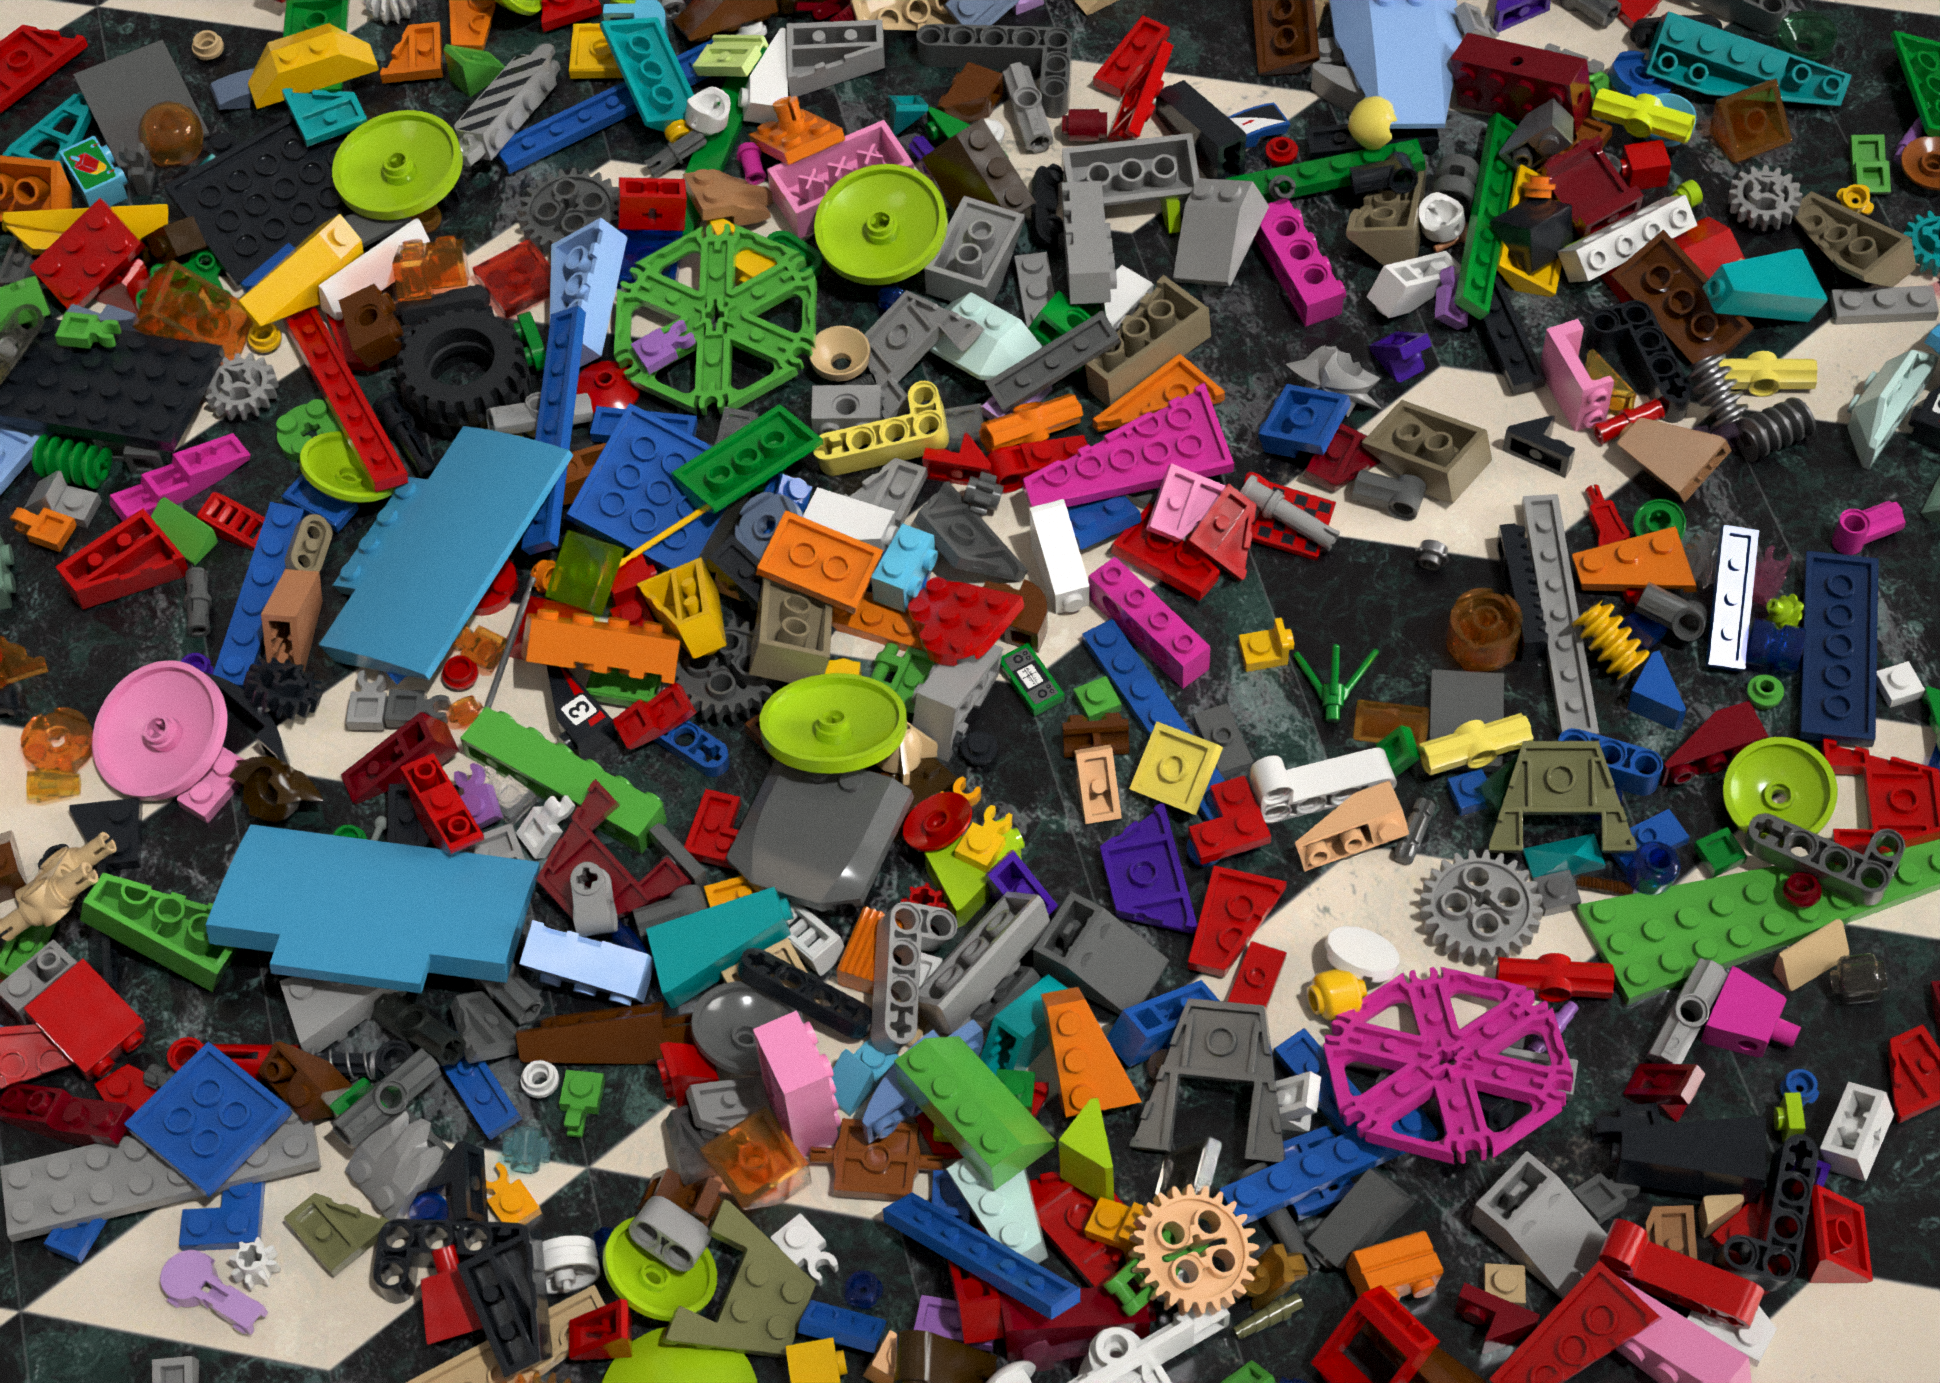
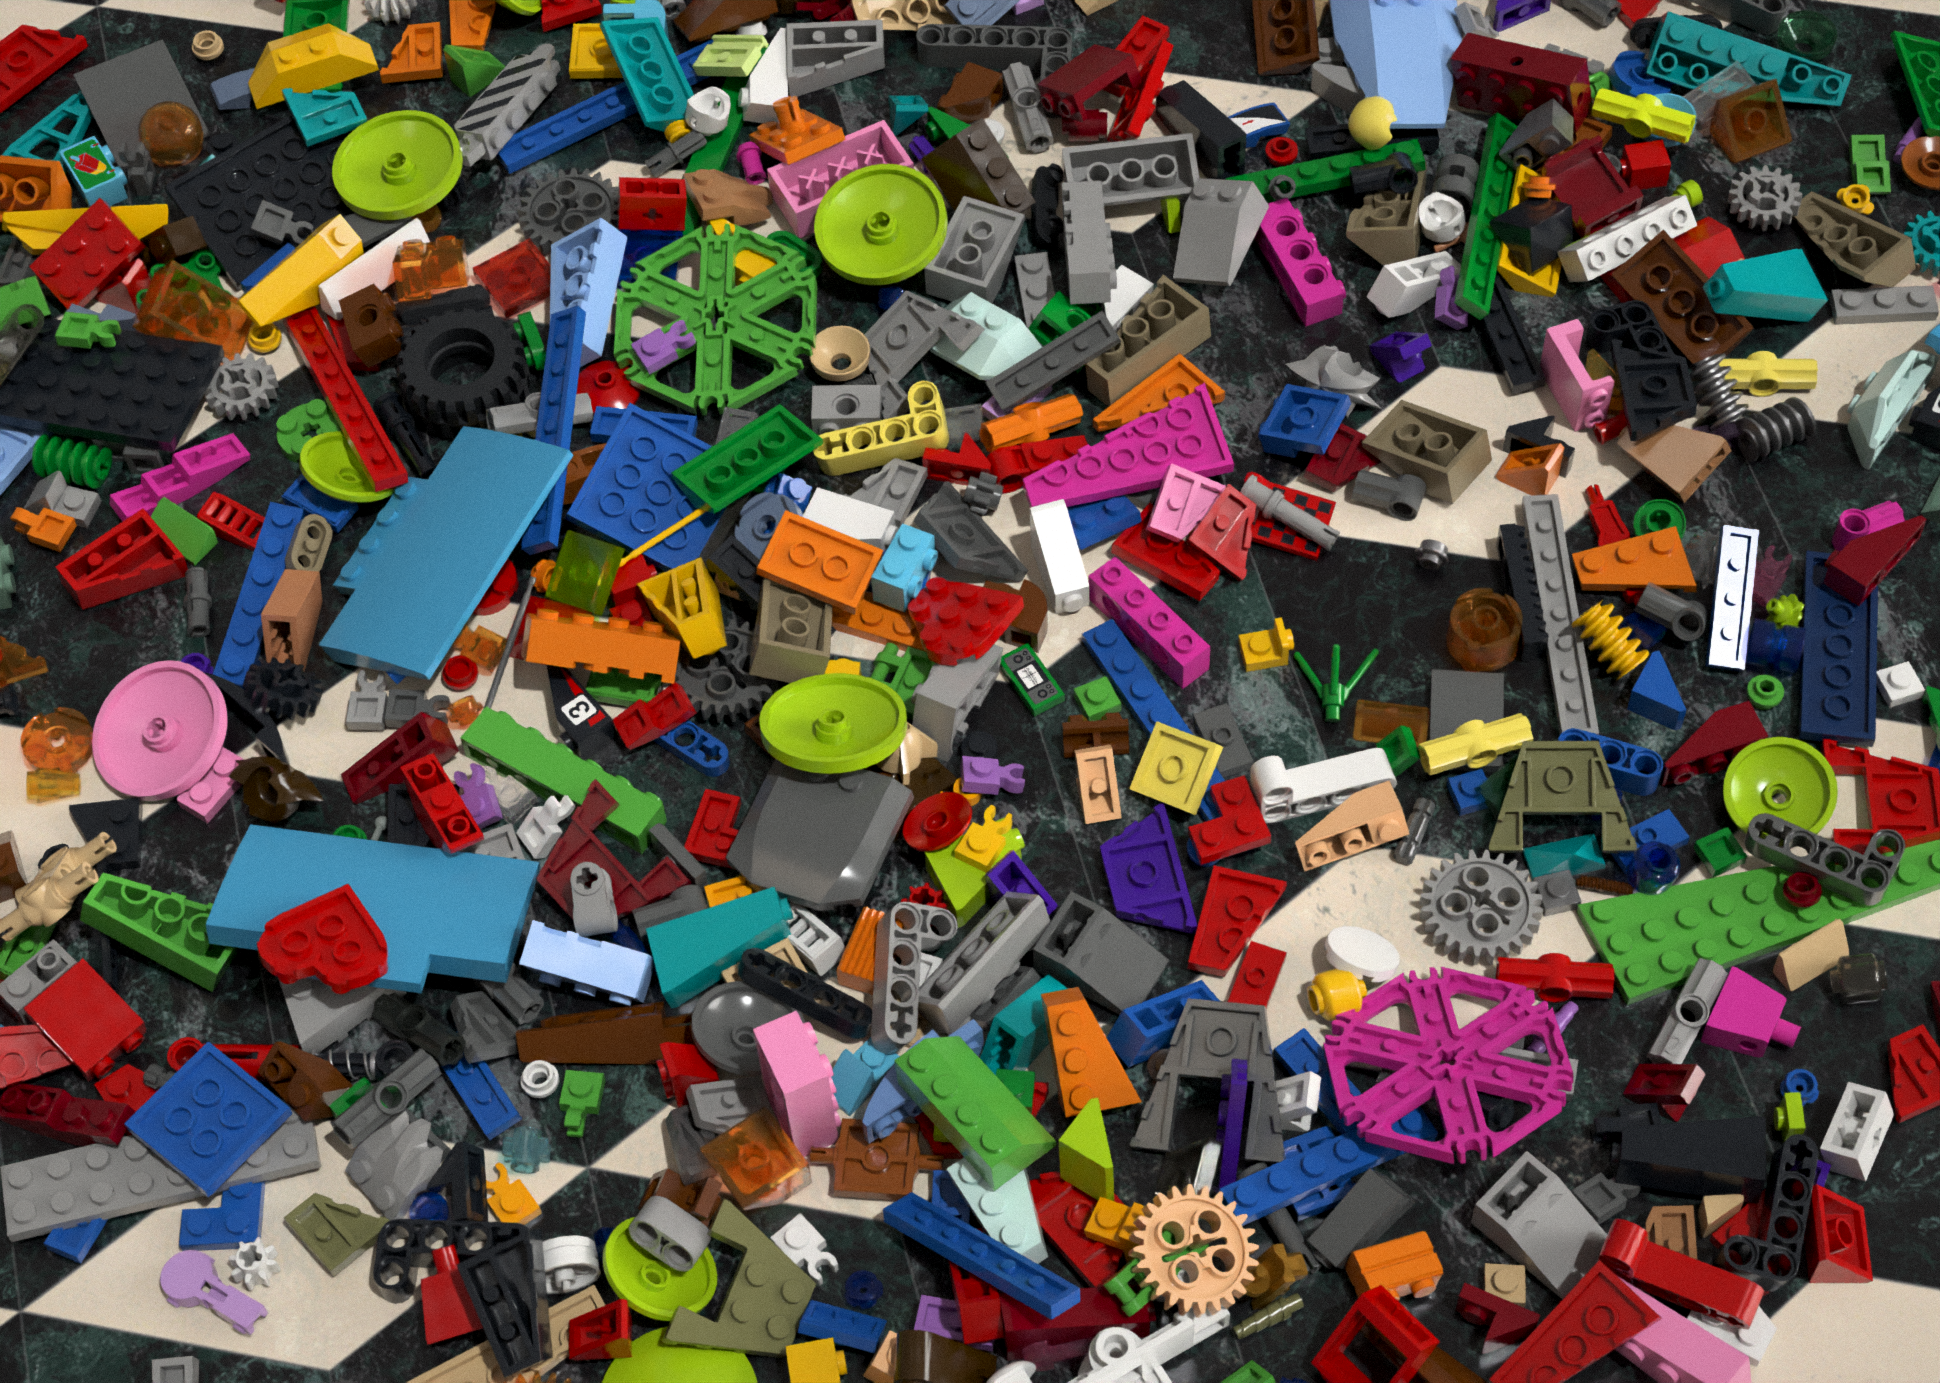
none -> dark grey plate [250,200,314,247]
none -> red plate [257,884,388,994]
none -> medium lavender plate [960,756,1025,795]
none -> dark red panel [1037,44,1143,122]
none -> dark purple wing [1215,1059,1247,1191]
none -> orange slope [1495,443,1564,496]
none -> black wing [1610,339,1697,442]
none -> clear plate [1683,60,1757,125]
none -> dark red slope [1823,515,1927,606]

